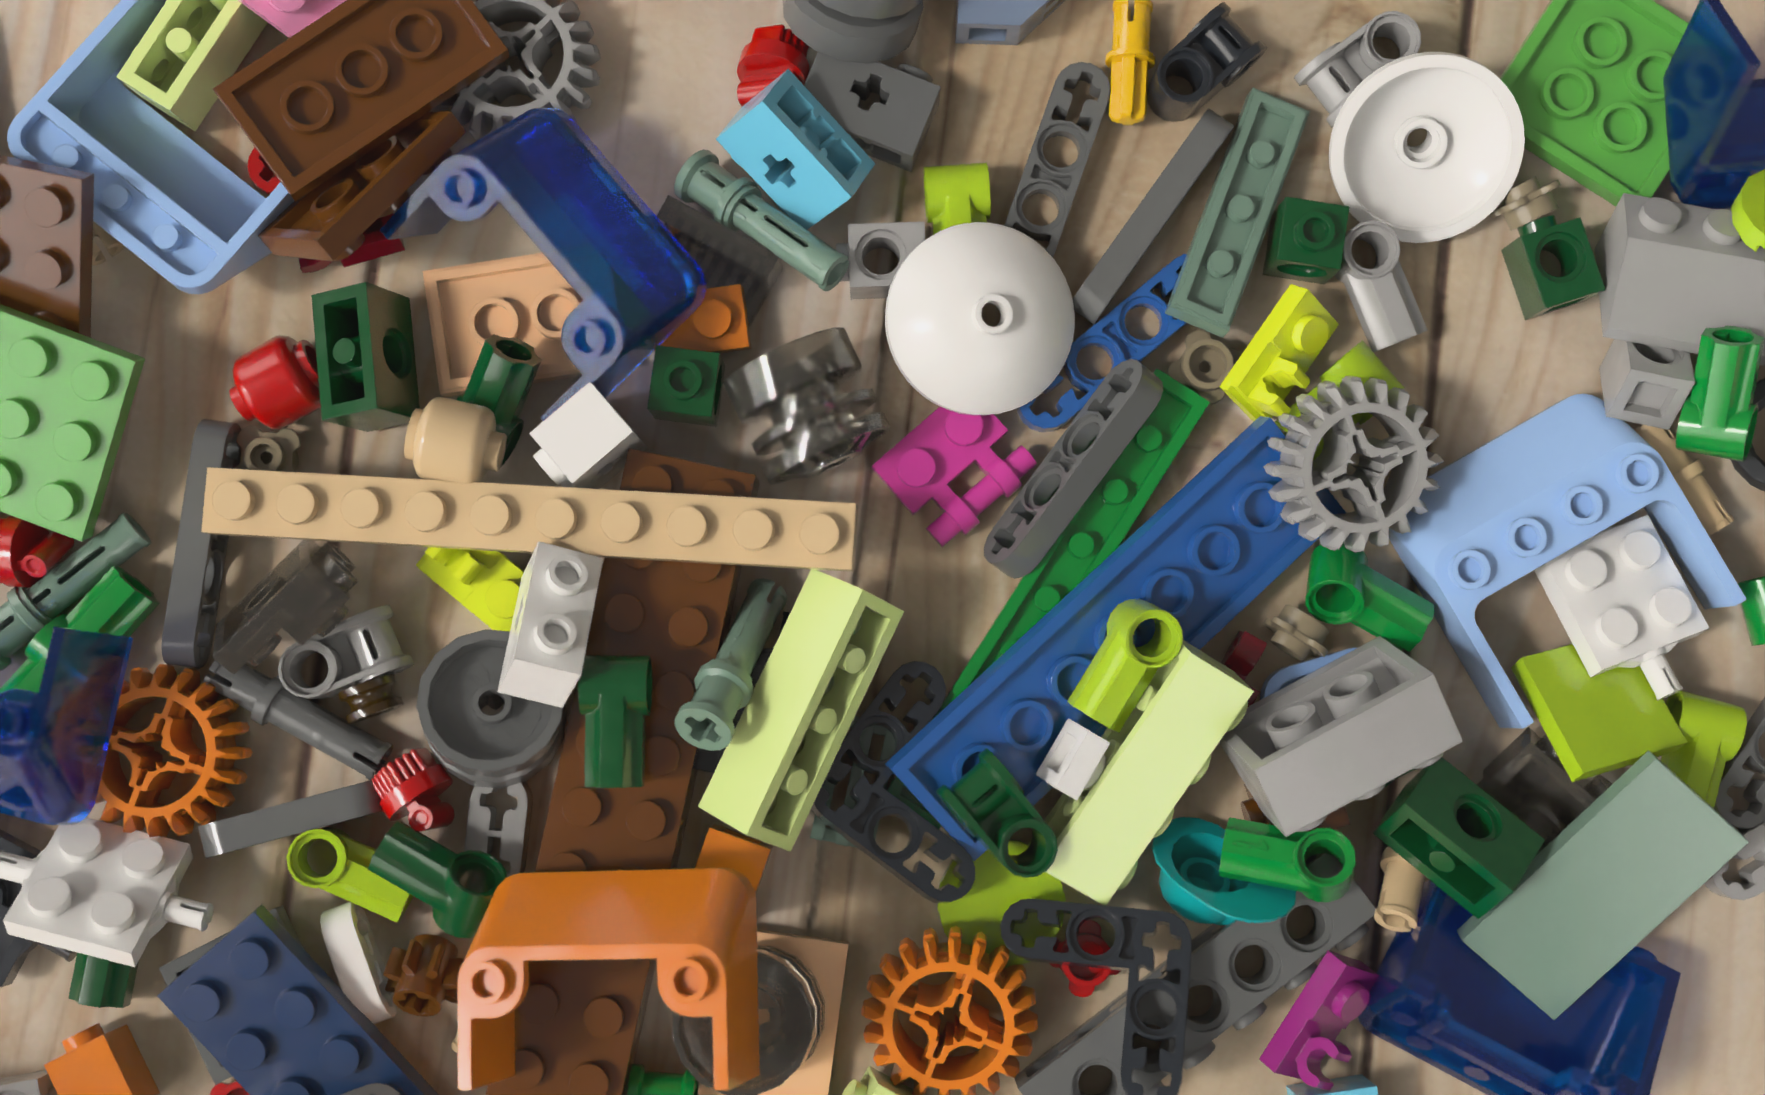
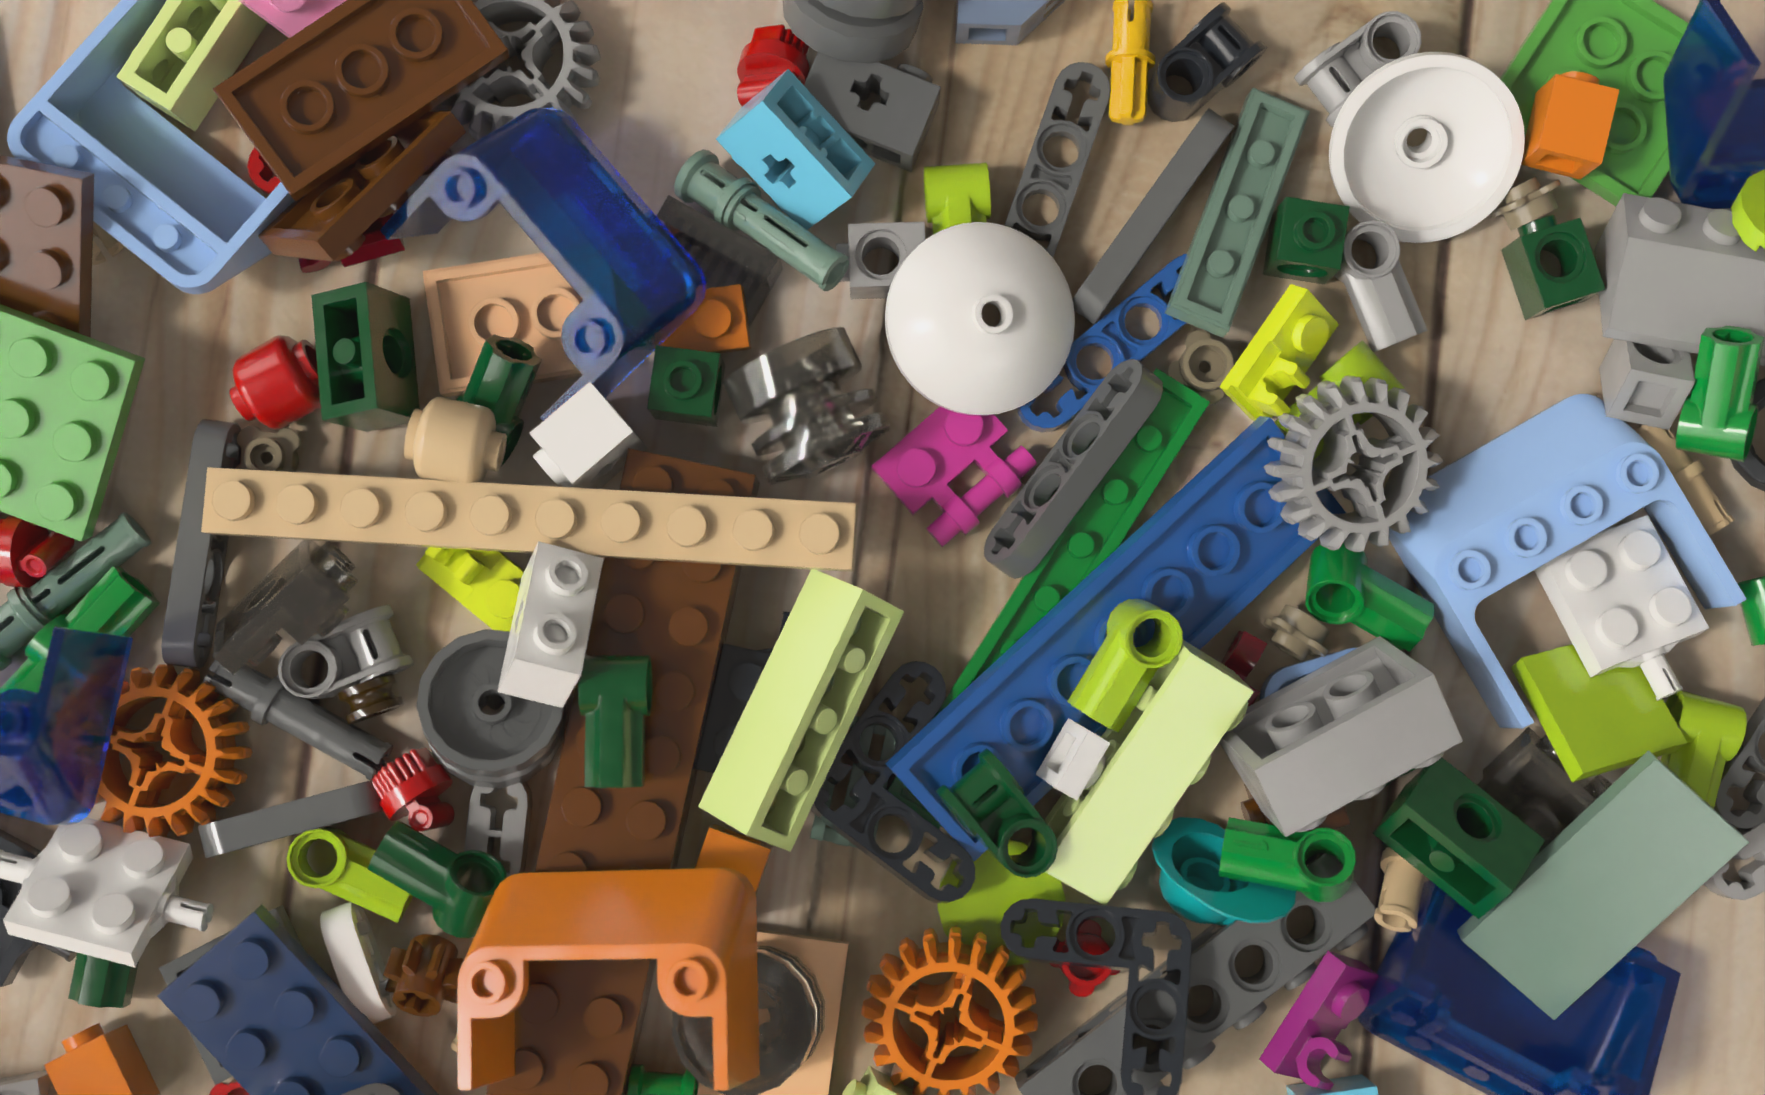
sand green pin [674,578,787,751] -> none
none -> orange brick [1521,71,1619,180]

